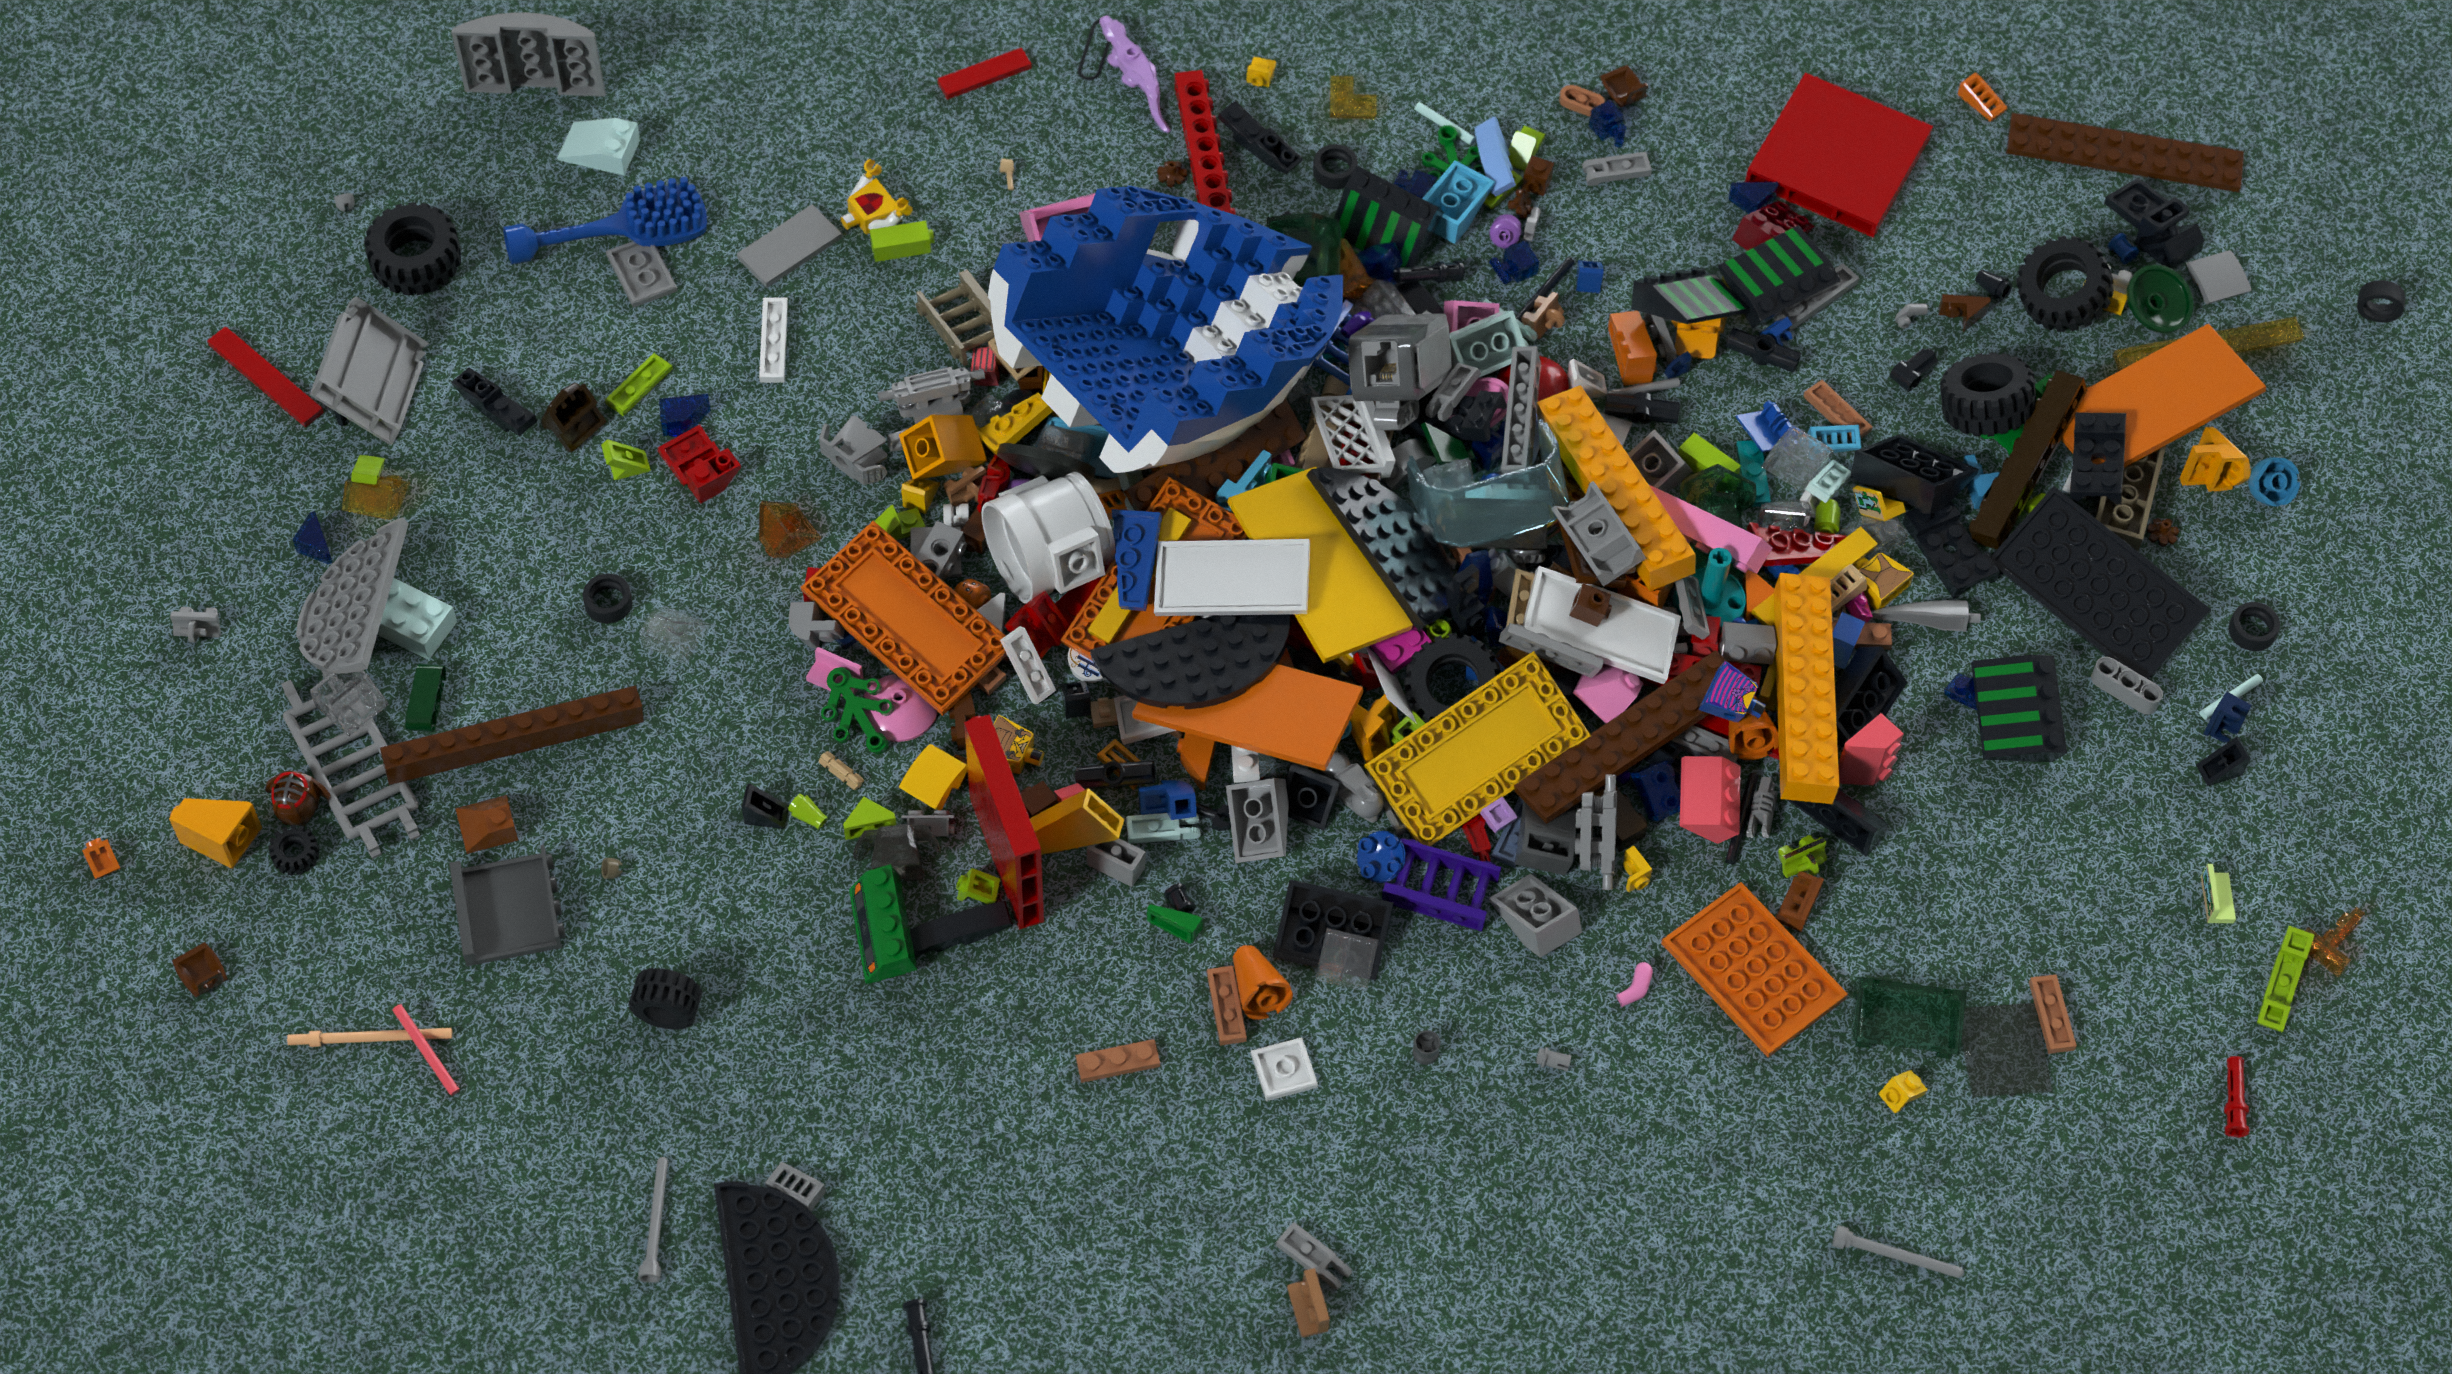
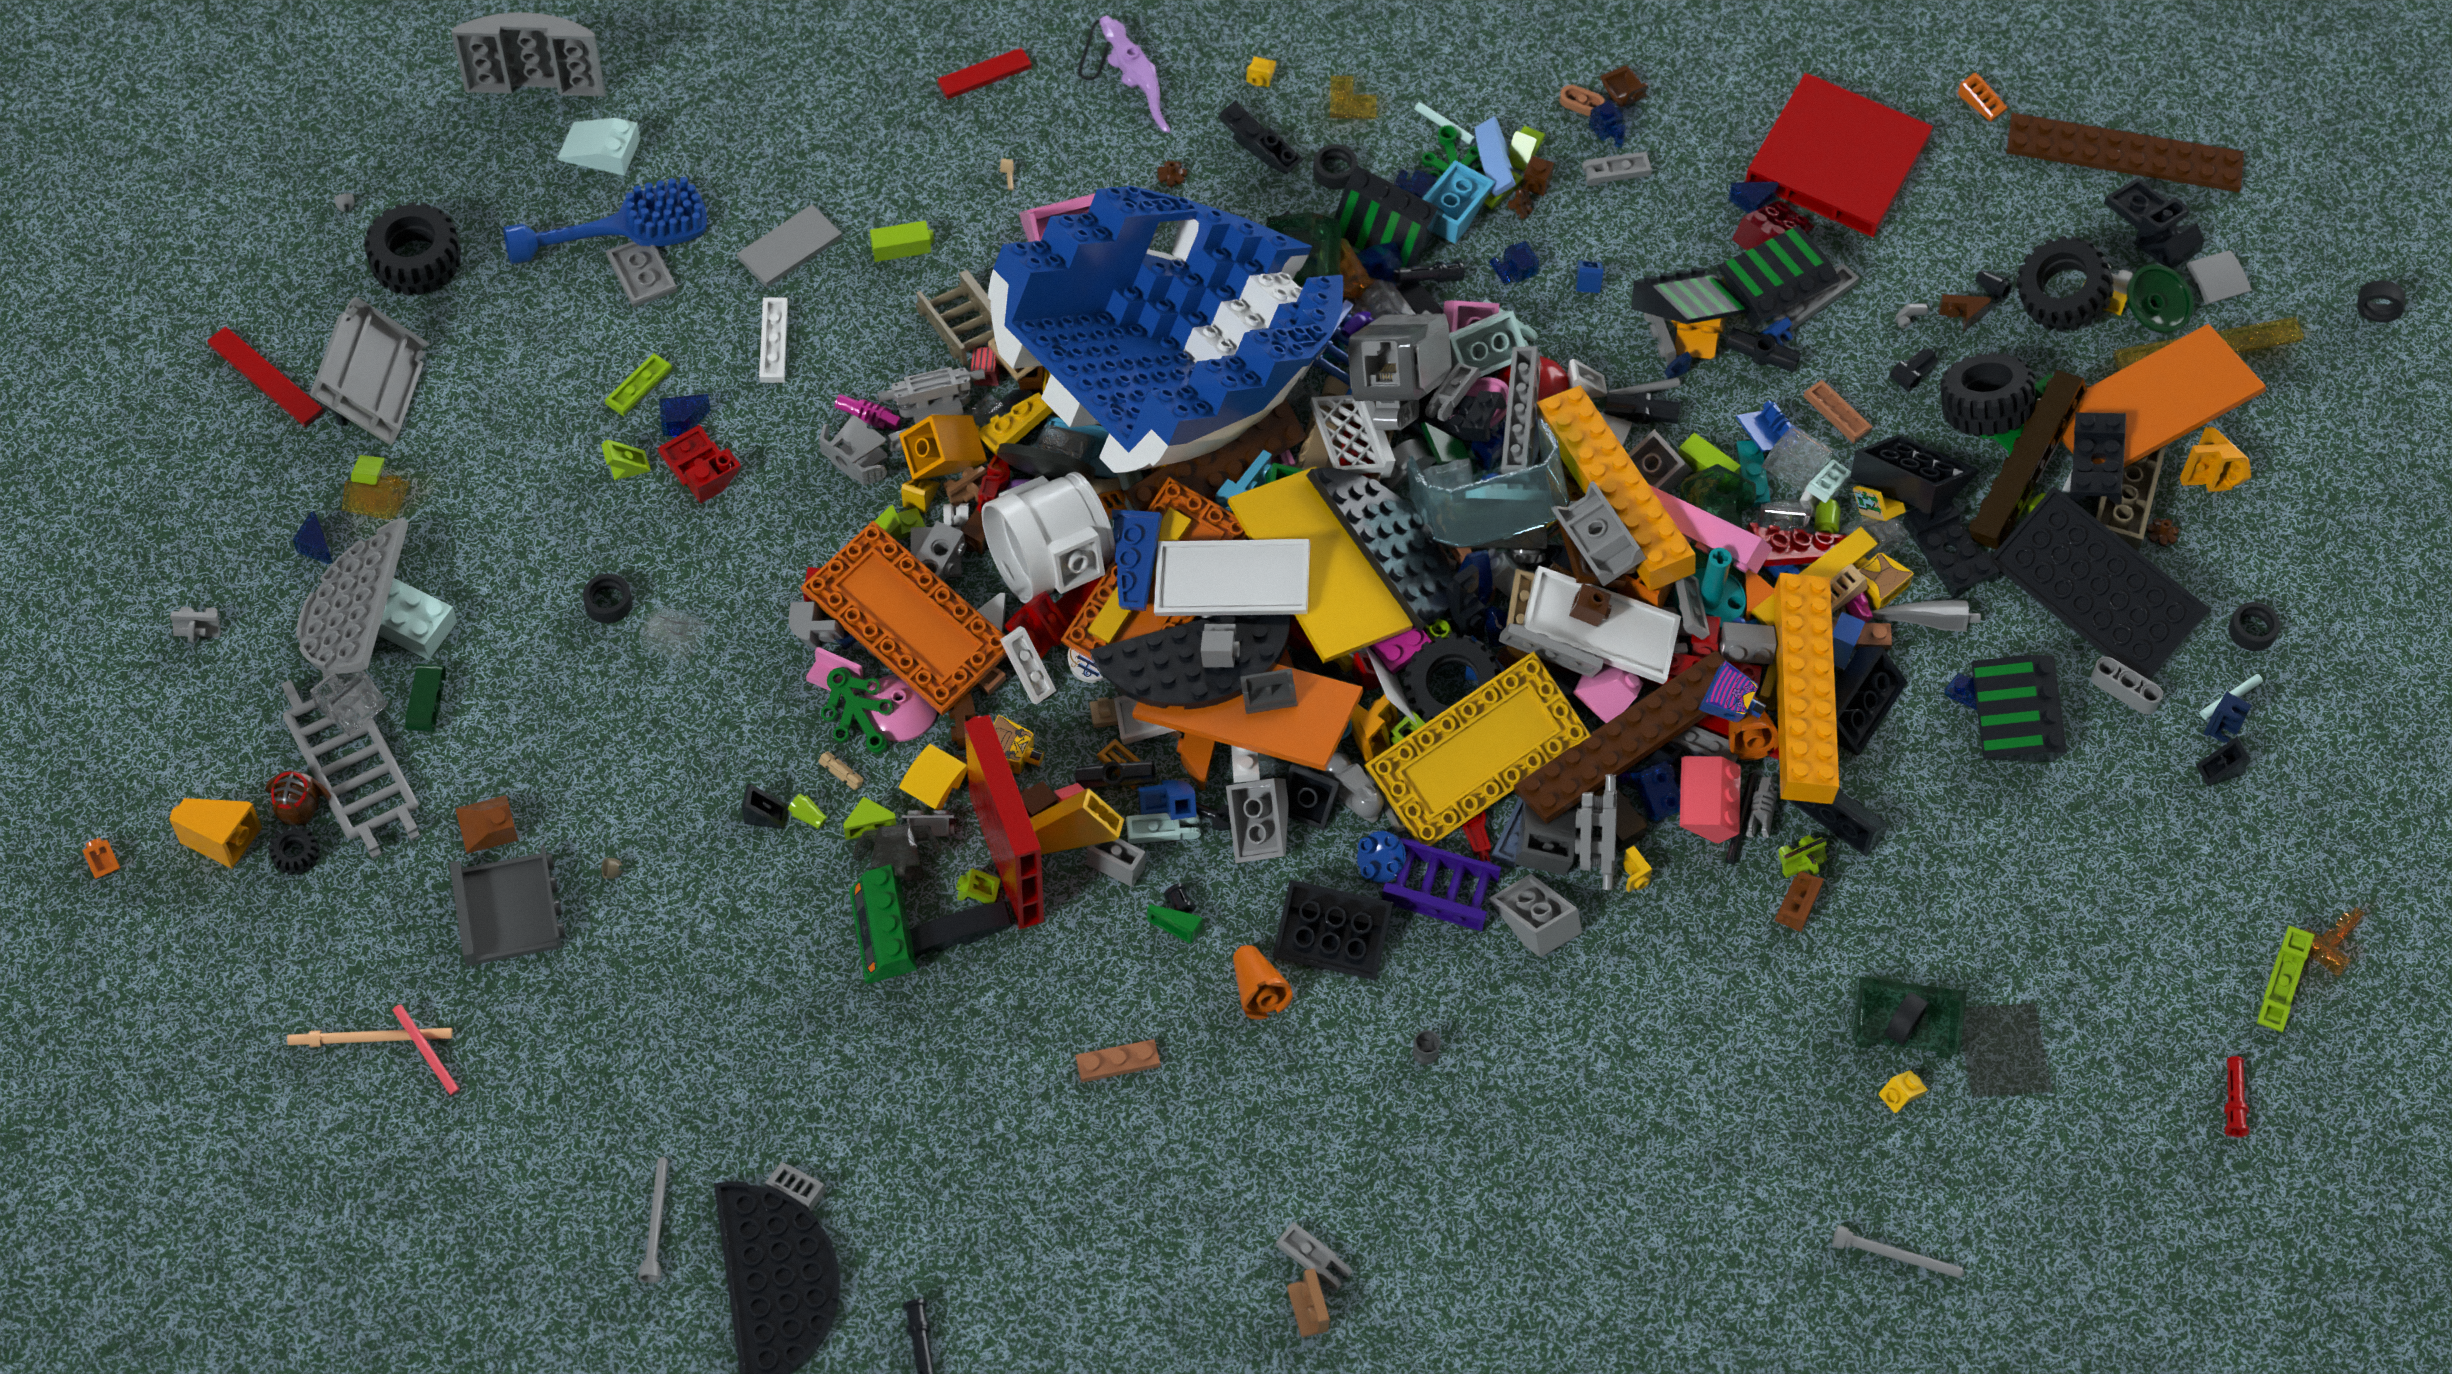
reddish brown piece [172,942,228,997] -> none
reddish brown brick [380,685,644,785] -> none
black slope [451,367,537,436] -> none
dark brown piece [540,383,607,452] -> none
black tyre [628,968,703,1030] -> none
clear orange slope [759,501,821,558] -> none
torso [841,159,912,234] -> none
orange head [954,578,991,610] -> none
black slope [1060,681,1091,719] -> none
red brick [1174,70,1236,215] -> none
nougat plate [1207,966,1247,1046] -> none
white tile [1251,1037,1318,1101] -> none
clear slope [1315,928,1379,992] -> none
lavender tile [1480,797,1517,834] -> none
medium lavender head [1489,214,1522,249] -> none
black bar [1515,257,1575,323] -> none
medium nougat hips [1522,292,1565,339] -> none
light grey bar [1523,207,1541,242] -> none
light grey pin [1536,1047,1571,1072] -> none
orange wedge [1608,311,1657,386] -> none
bright pink arm [1616,962,1653,1007] -> none
orange plate [1661,882,1848,1058] -> none
medium azure slope [1807,425,1861,455] -> none
coral slope [1838,713,1904,786] -> none
dark azure slope [1963,454,2000,509] -> none
nougat plate [2029,974,2077,1054] -> none
blue bush [2107,233,2139,265] -> none
yellowish green panel [2201,864,2236,923] -> none
dark azure cylinder [2248,457,2300,506] -> none
none -> dark pink hinge [835,394,901,431]
none -> light grey brick [1201,624,1240,667]
none -> dark grey hinge [1240,668,1297,714]
none -> black tyre [1885,992,1929,1046]

